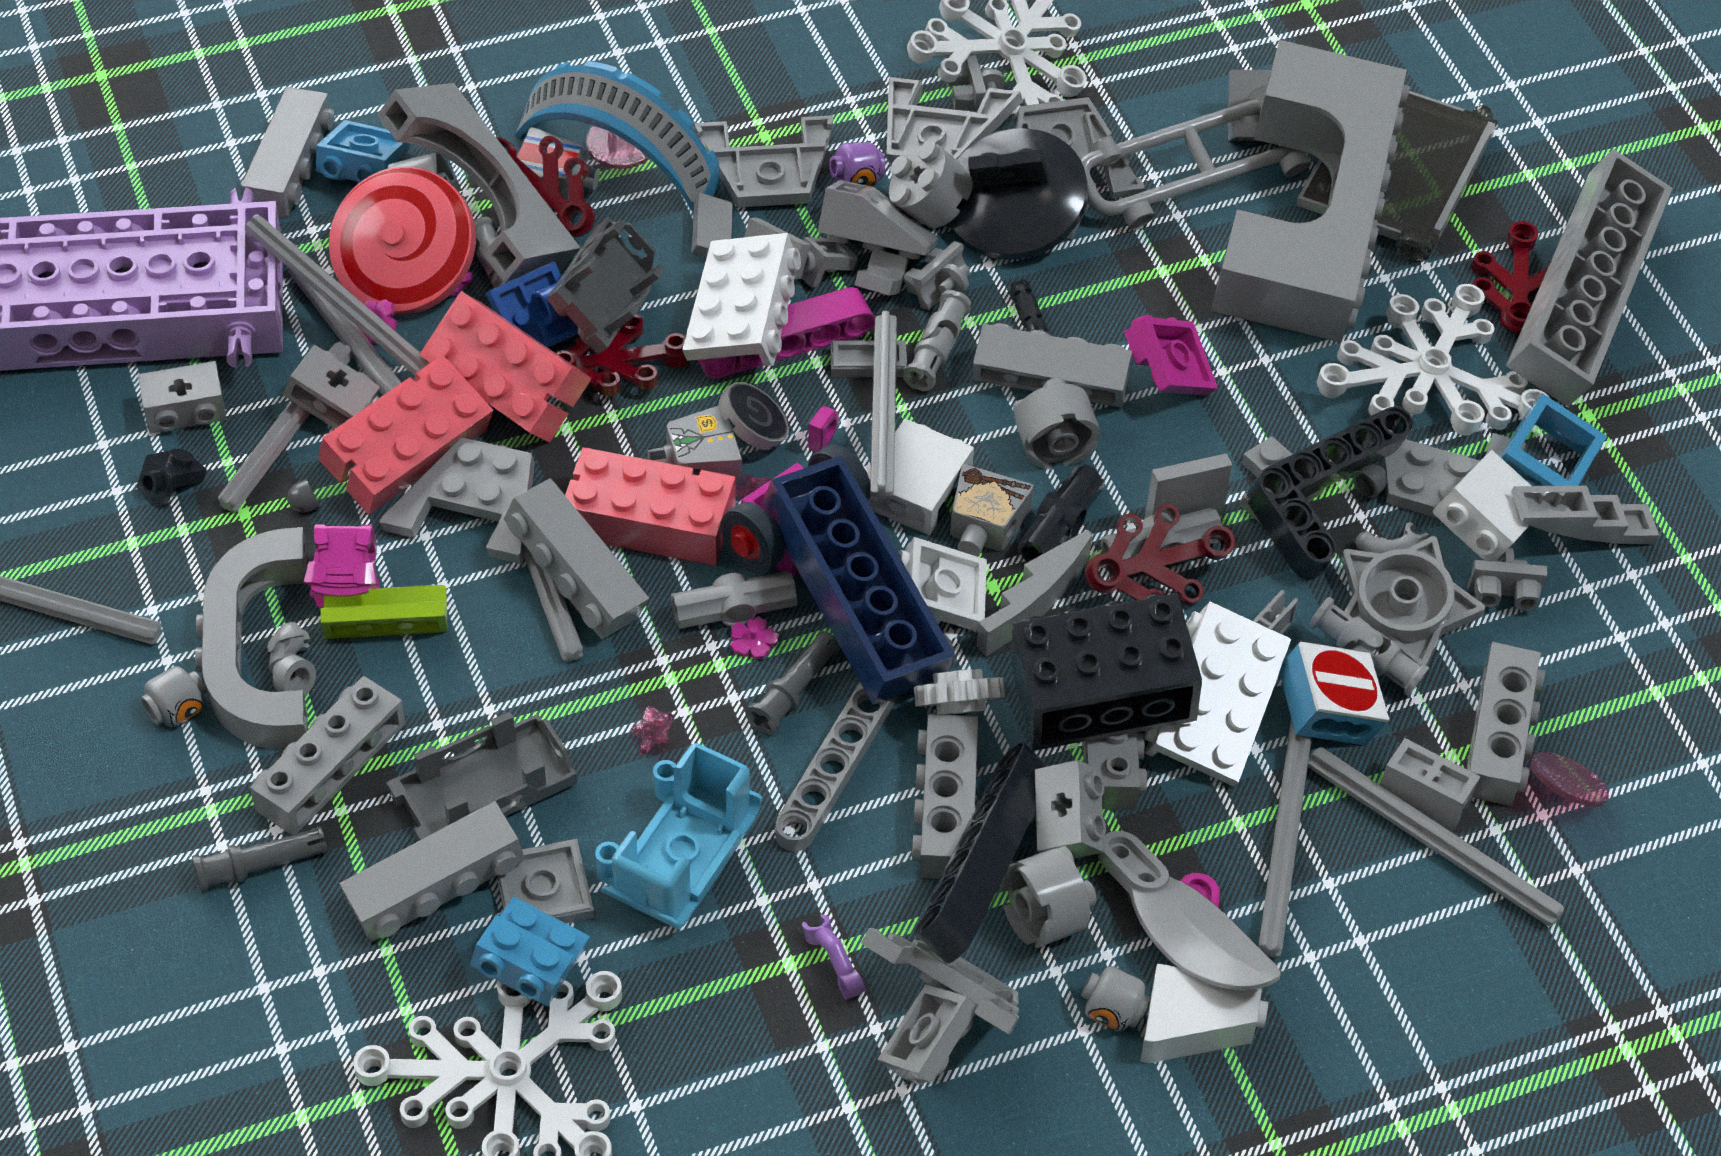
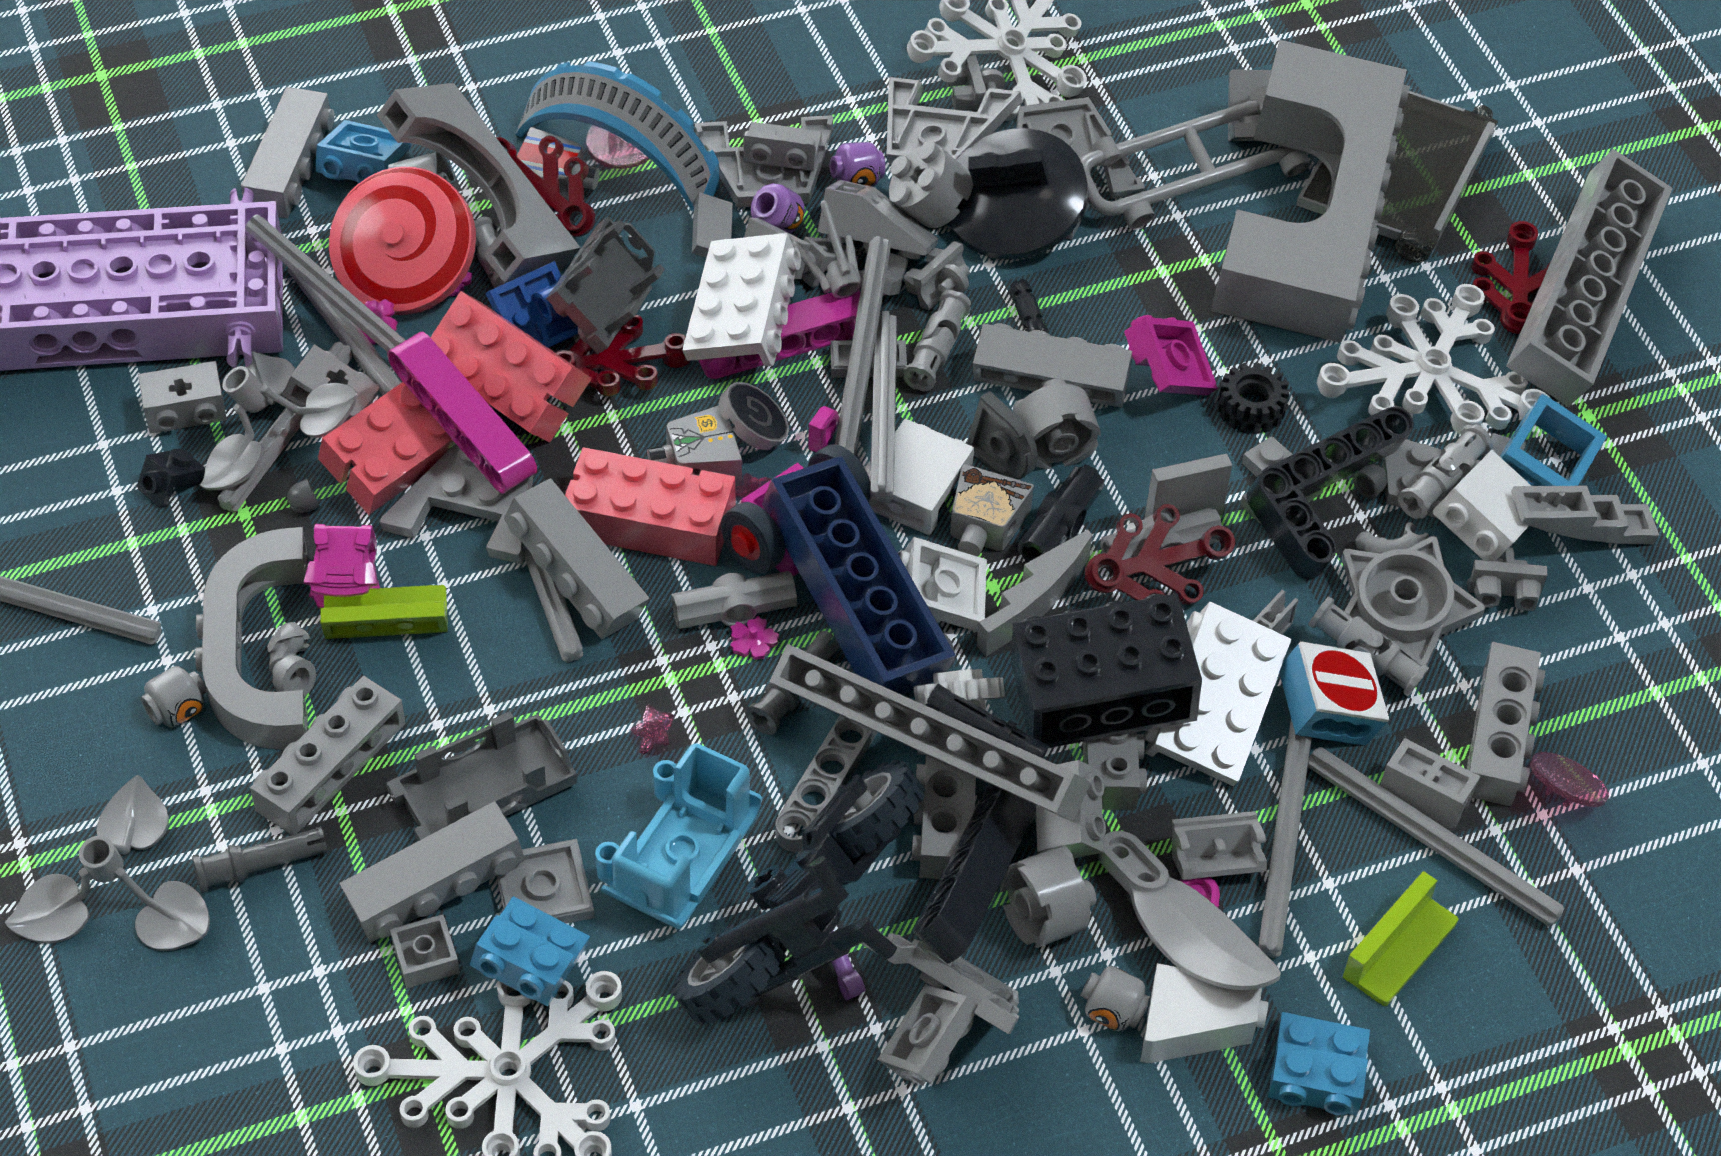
none -> light grey plant [5,775,210,951]
none -> light grey plant [200,352,358,490]
none -> dark pink beam [387,331,537,493]
none -> light grey piece [390,914,460,989]
none -> piece [672,760,925,1024]
none -> light grey bracket [743,122,822,171]
none -> medium lavender head [751,183,805,234]
none -> light grey brick [769,644,1091,822]
none -> light grey plant [792,201,863,298]
none -> light grey axle [835,236,891,456]
none -> black pin [925,683,1049,758]
none -> dark grey tile [967,391,1038,479]
none -> light grey hinge [1172,811,1267,880]
none -> black tyre [1217,363,1289,434]
none -> dark azure plate [1268,1012,1370,1116]
none -> lime panel [1343,871,1458,1006]
none -> light grey piece [1398,424,1493,519]

